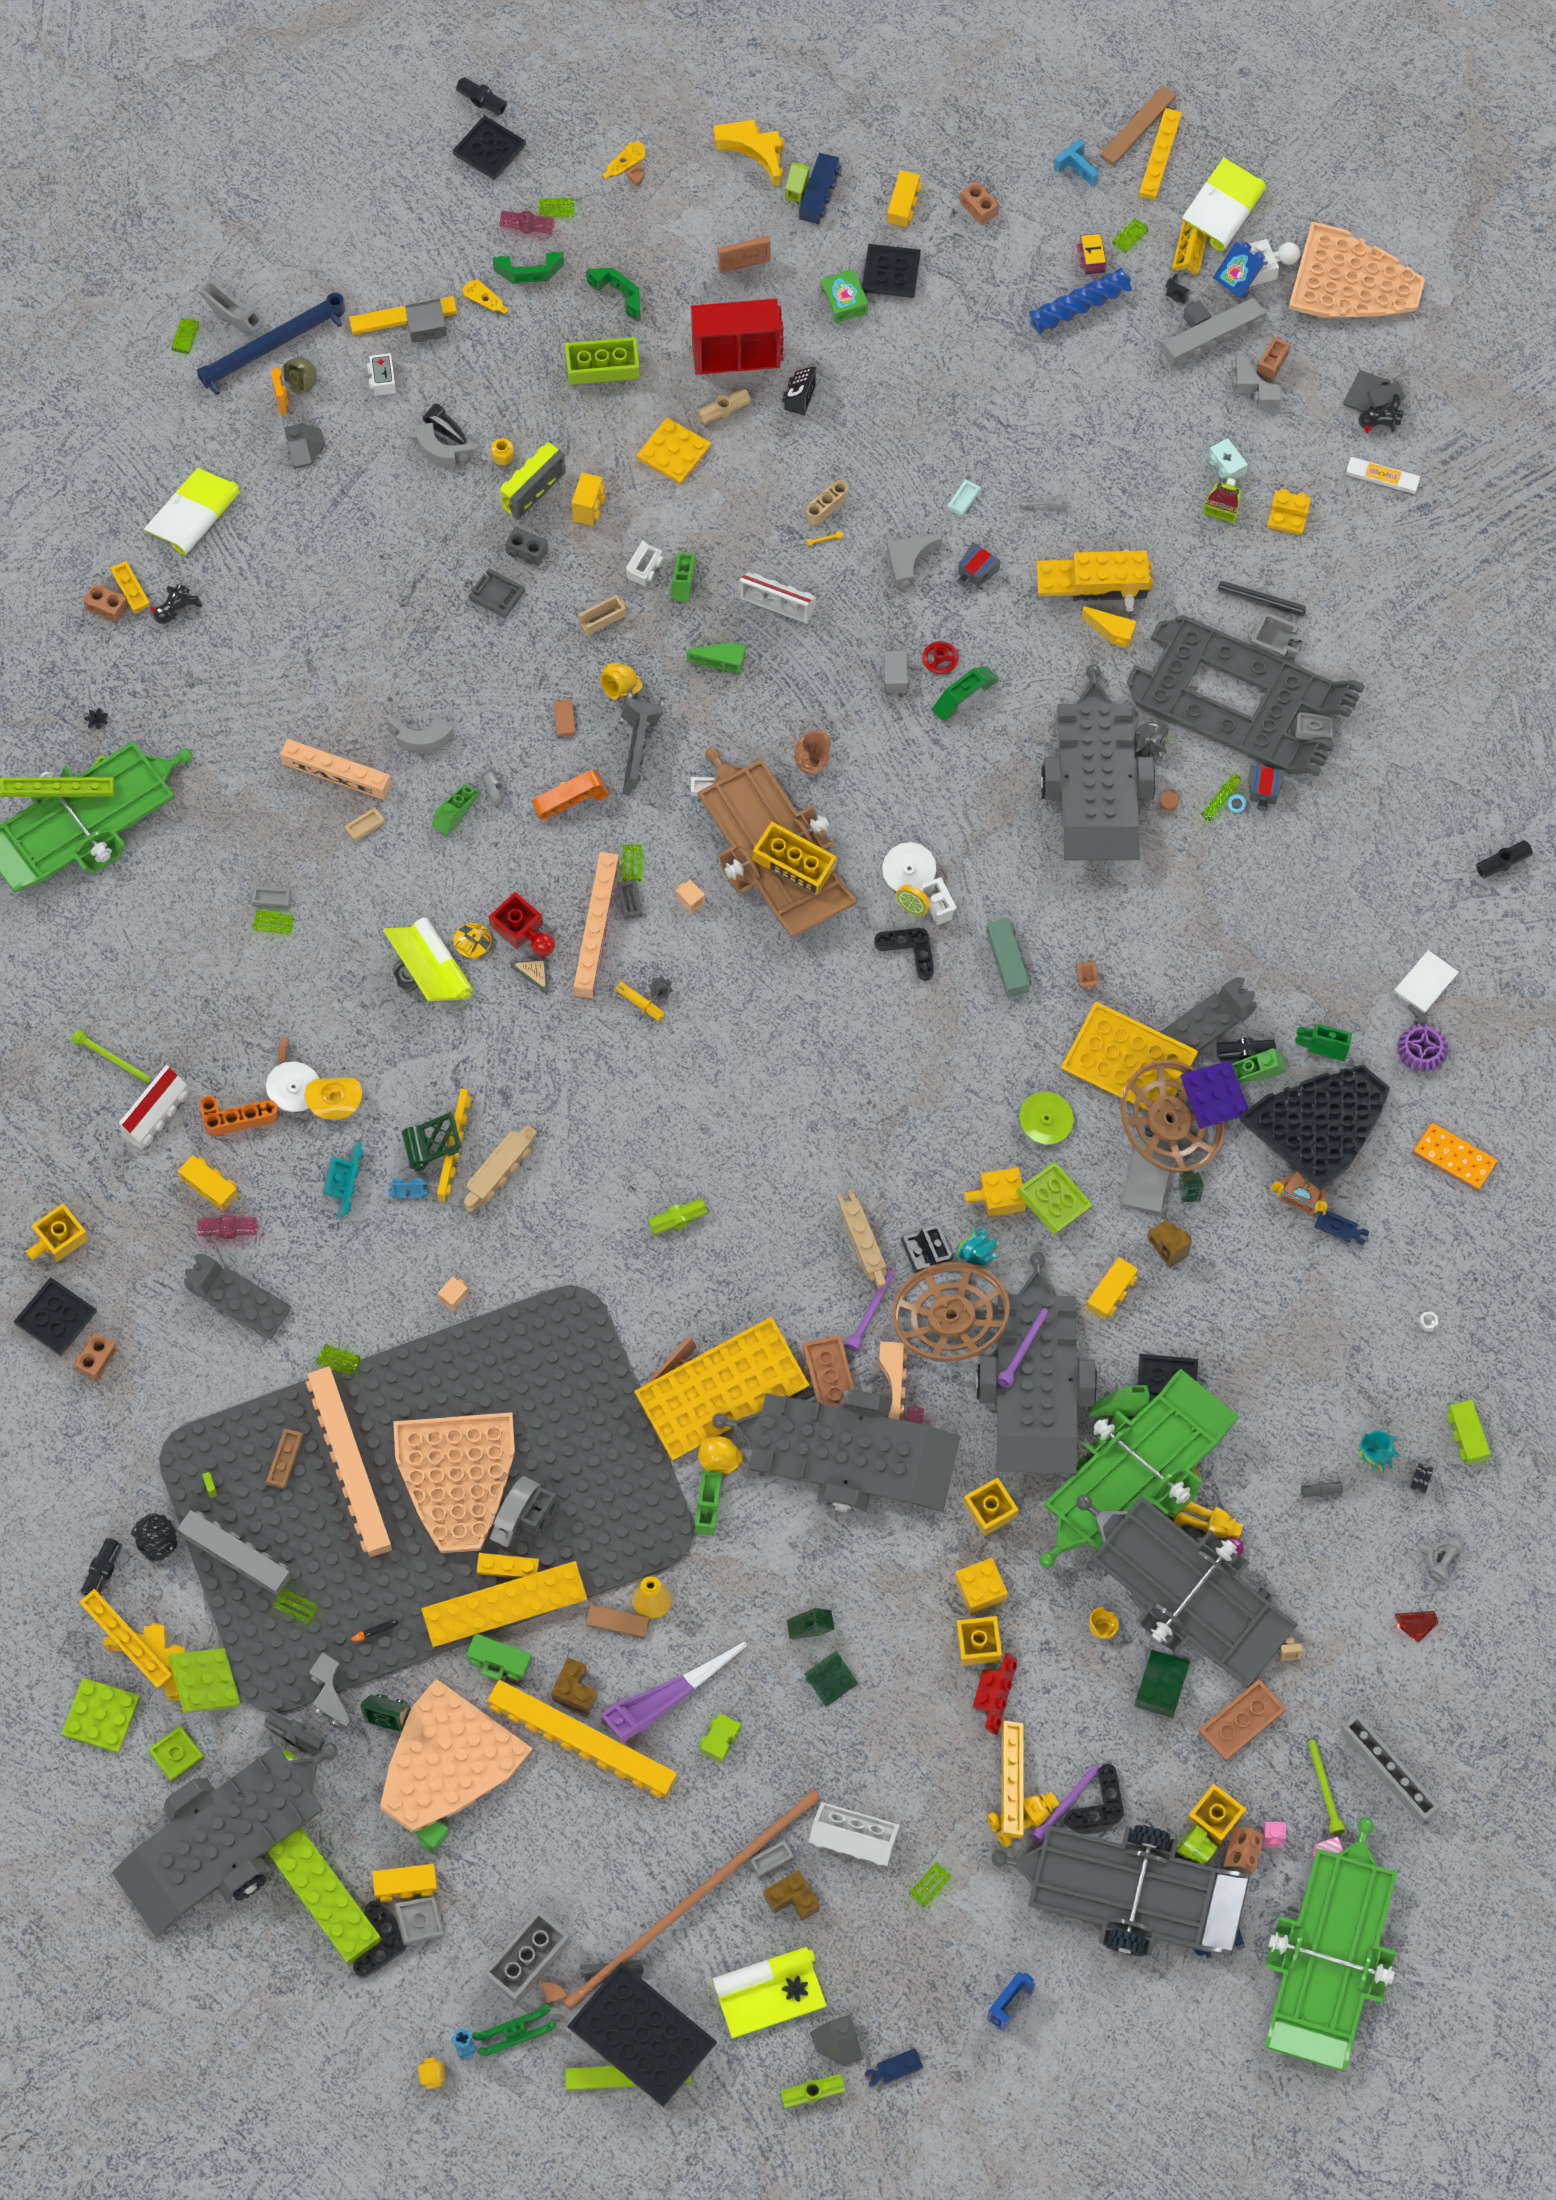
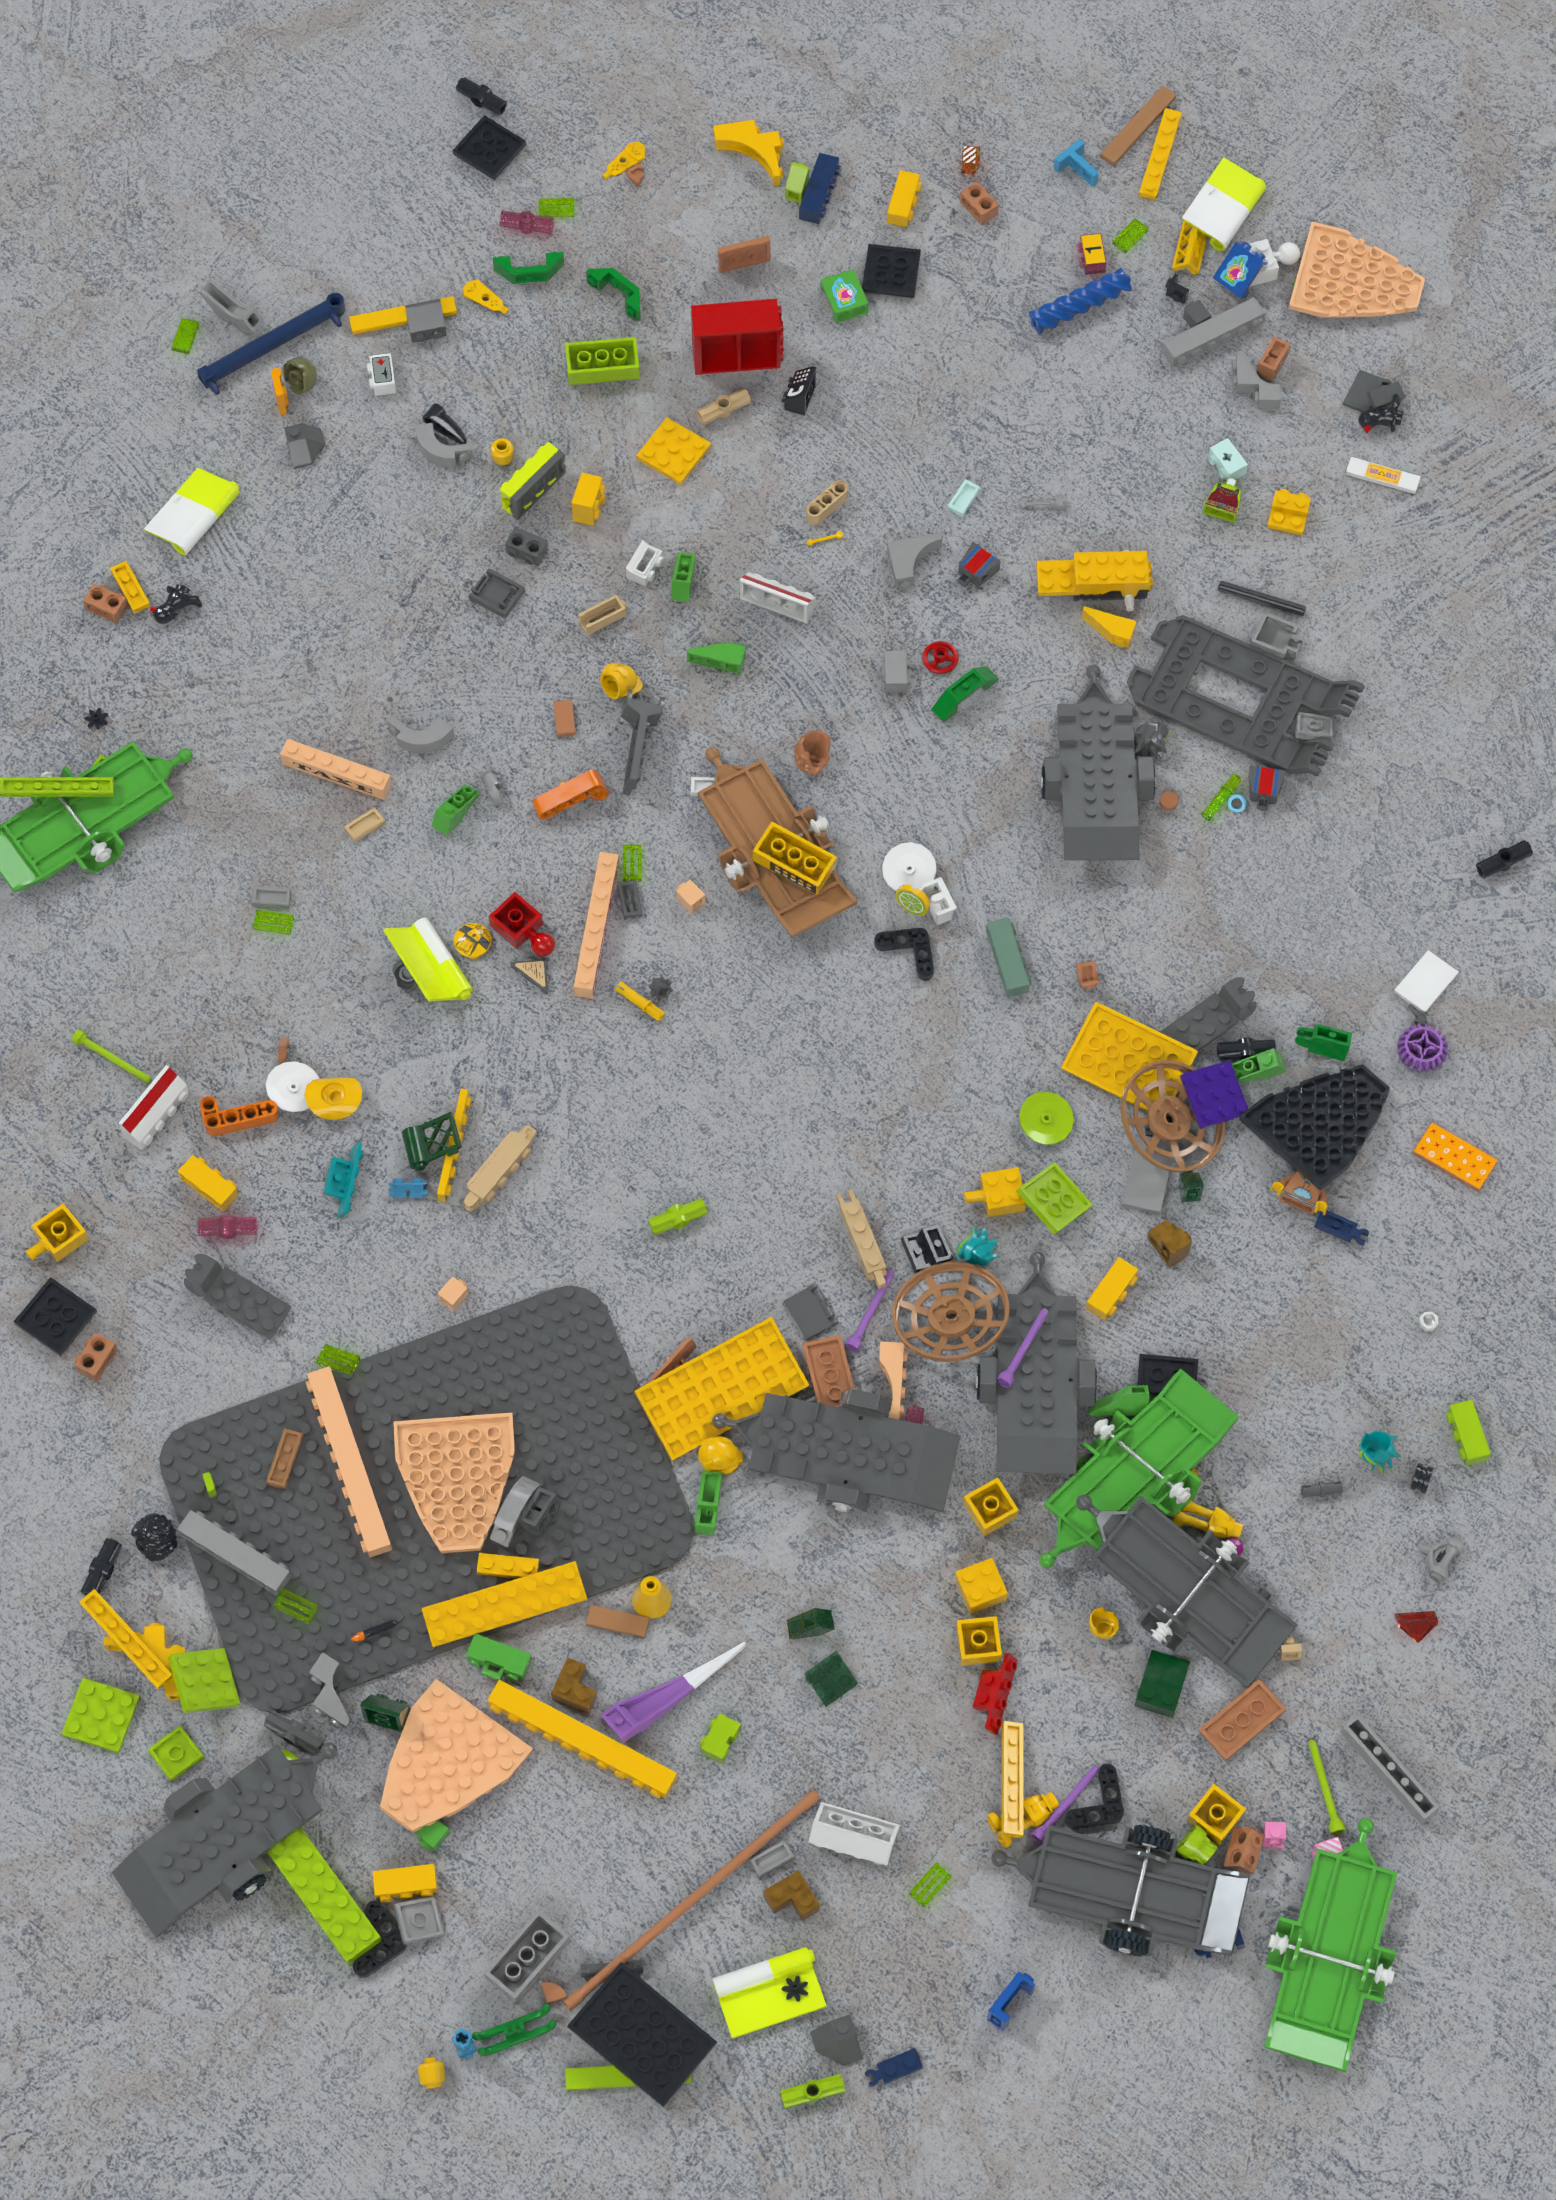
none -> dark grey piece [784,1283,839,1340]
none -> clear orange brick [961,146,980,175]

